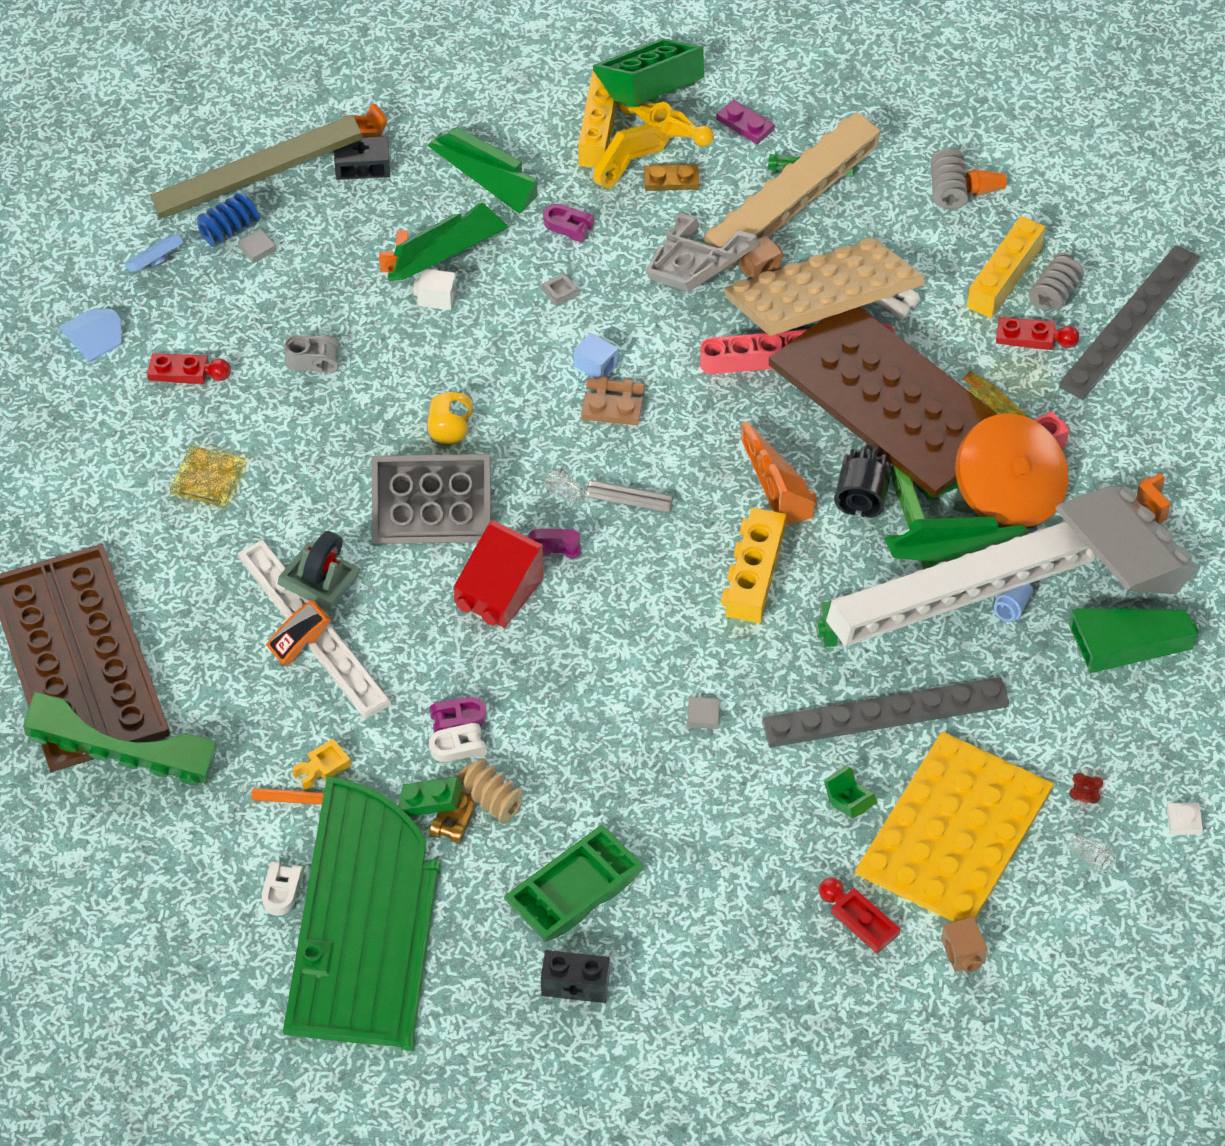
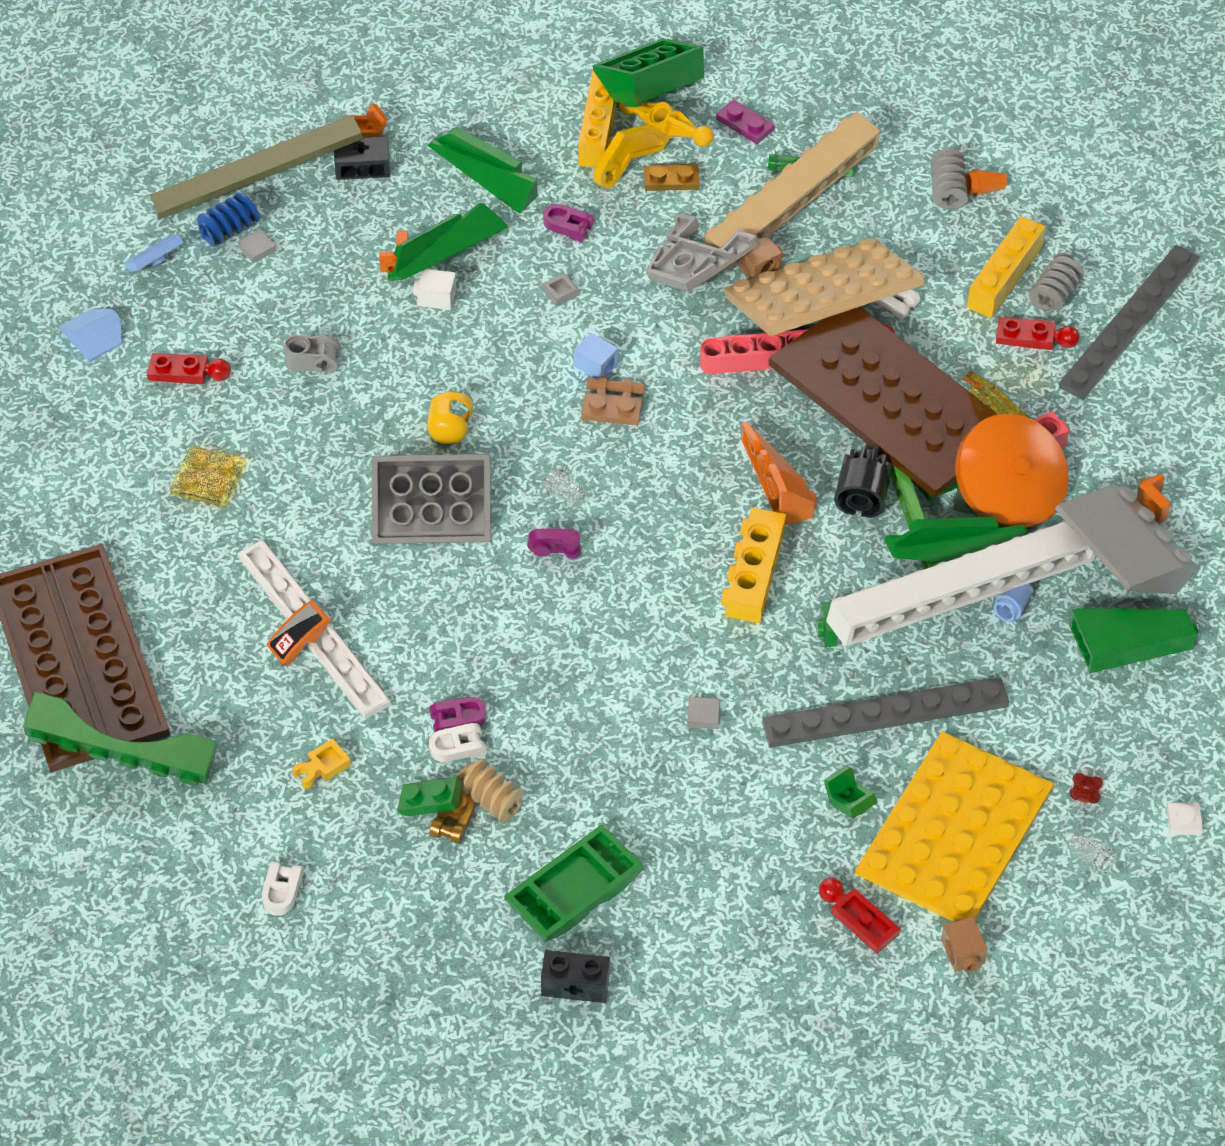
orange bar [252,788,324,805] -> none
sand green plate [277,531,360,611] -> none
green door [283,776,441,1051] -> none
red slope [453,520,544,628] -> none
light grey axle [586,480,673,512] -> none

